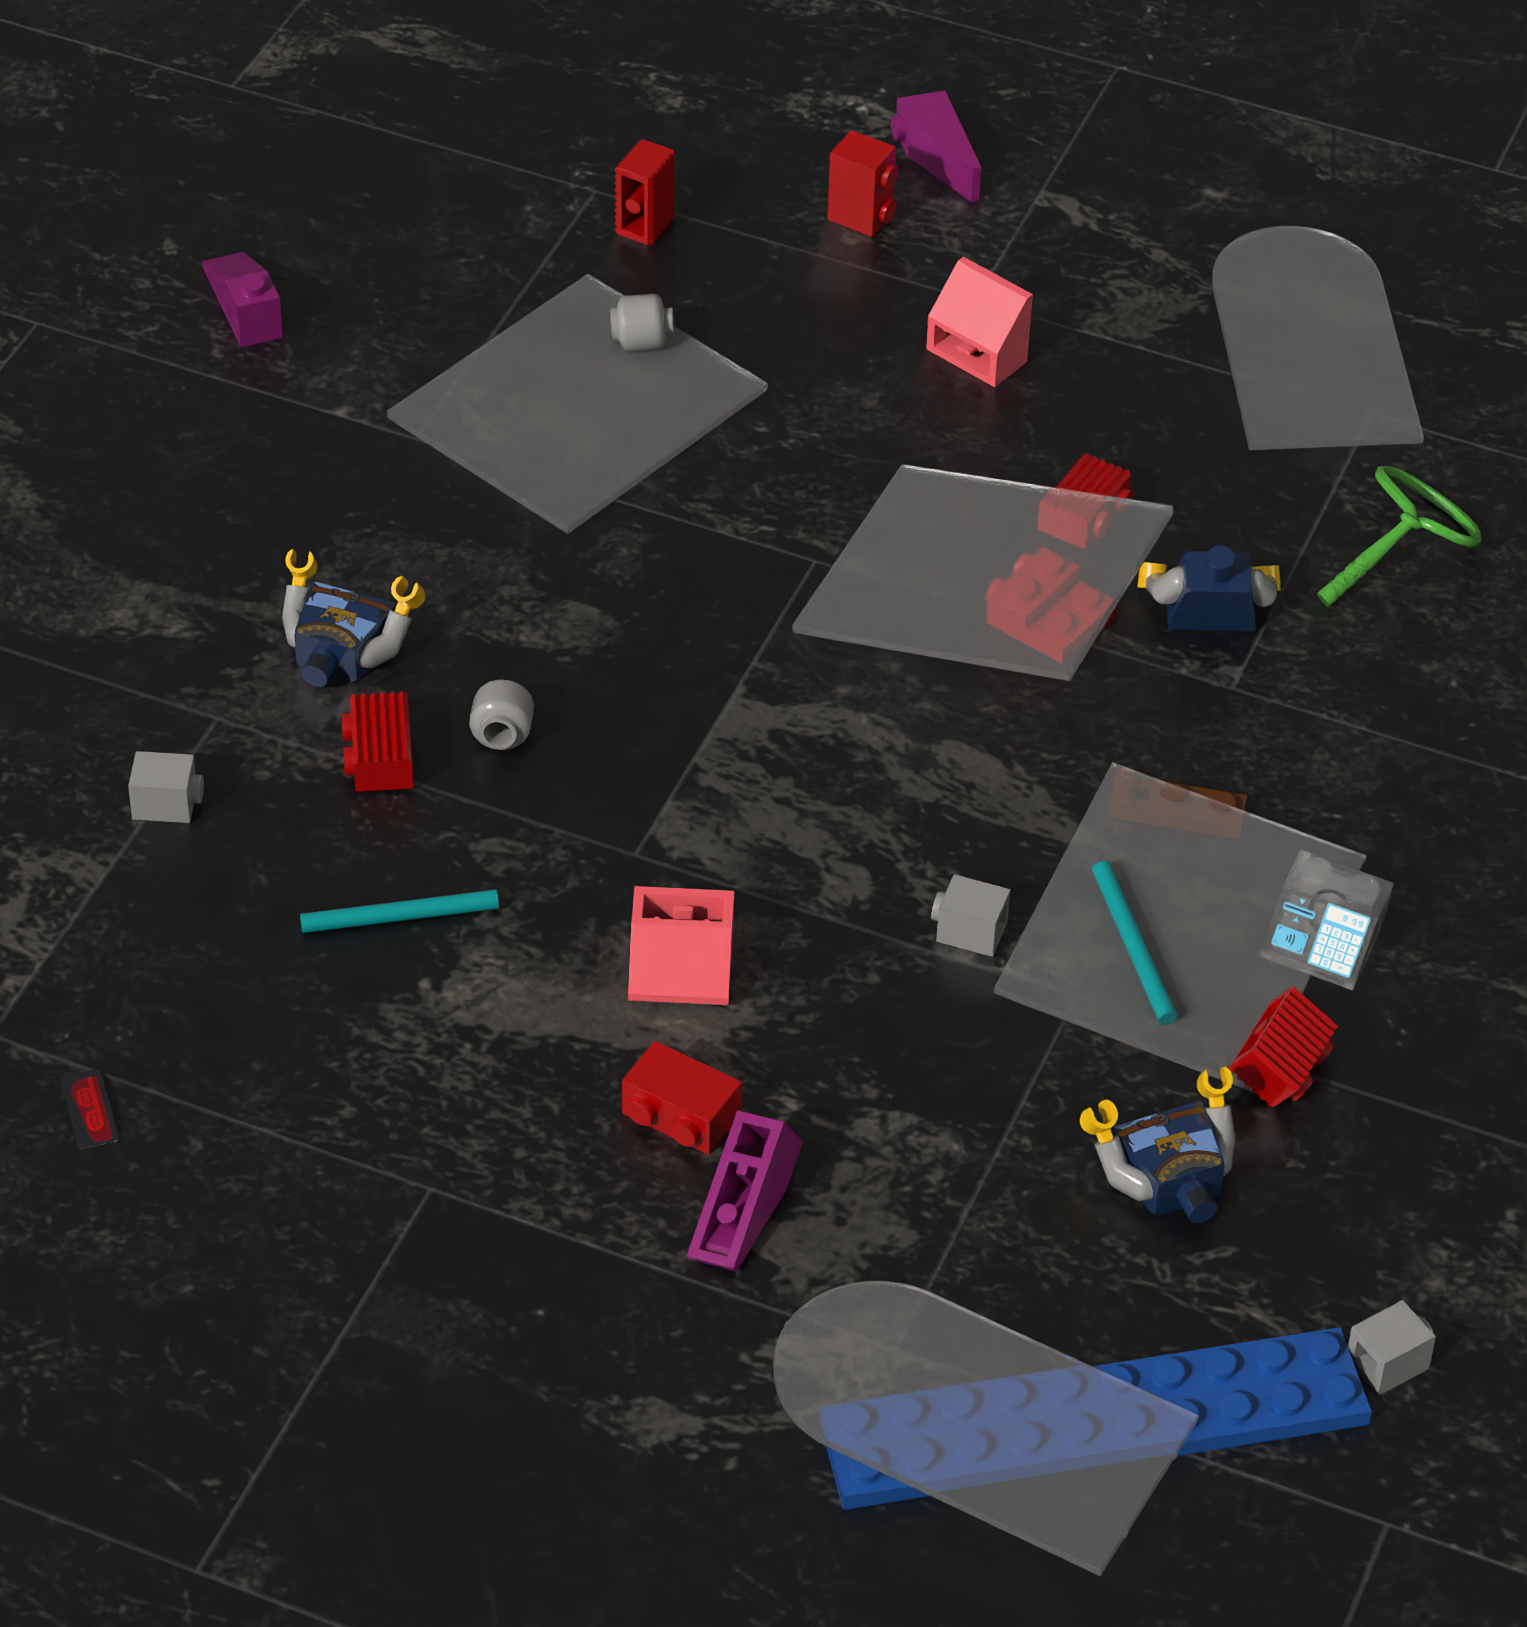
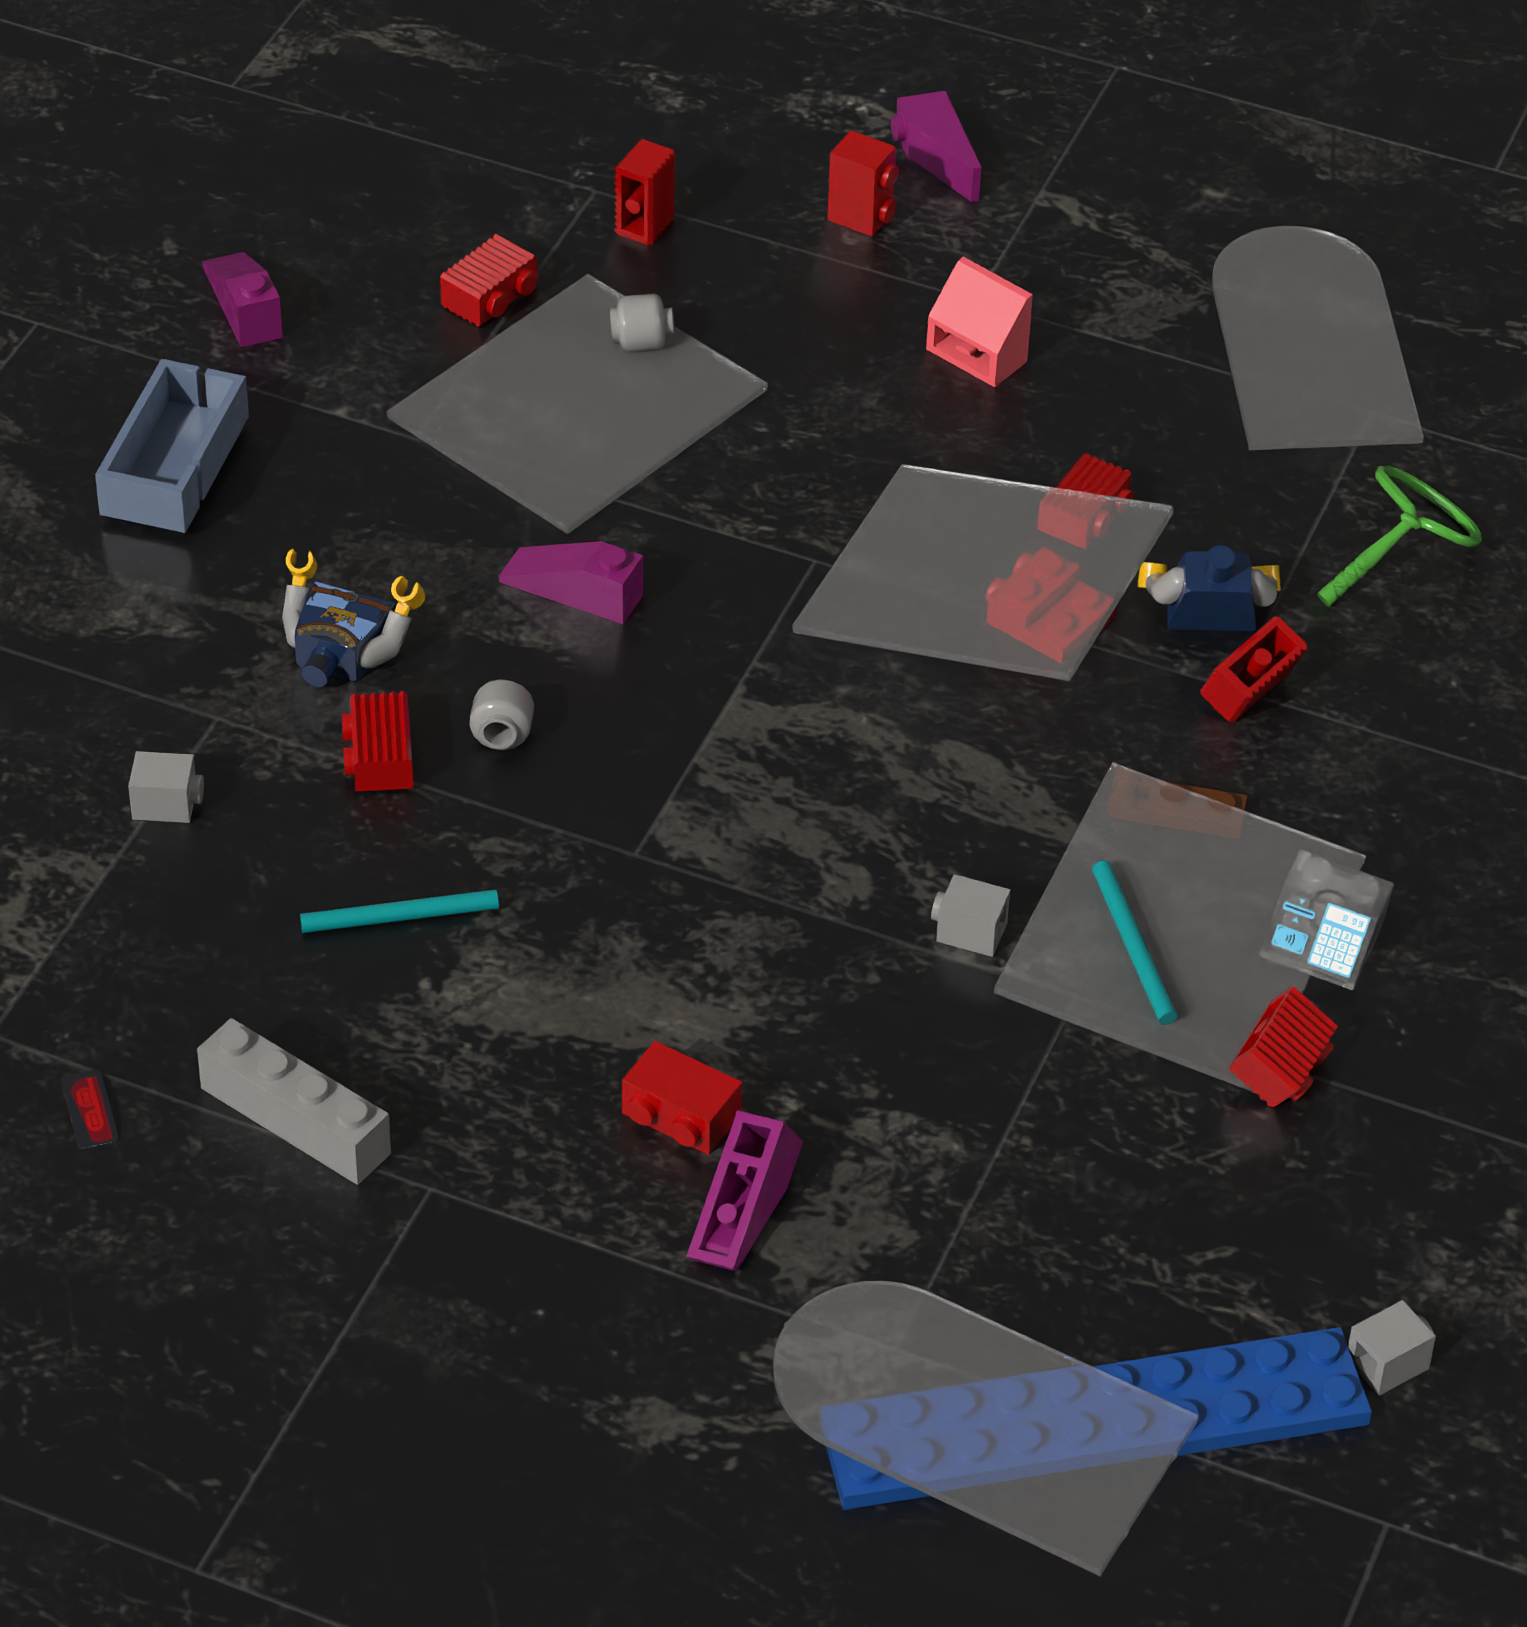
coral slope [628,886,734,1005] -> none
torso [1080,1066,1235,1224] -> none
none -> sand blue piece [95,359,249,533]
none -> light grey brick [197,1018,391,1185]
none -> red brick [440,234,538,327]
none -> magenta slope [499,541,643,624]
none -> red brick [1200,616,1307,722]

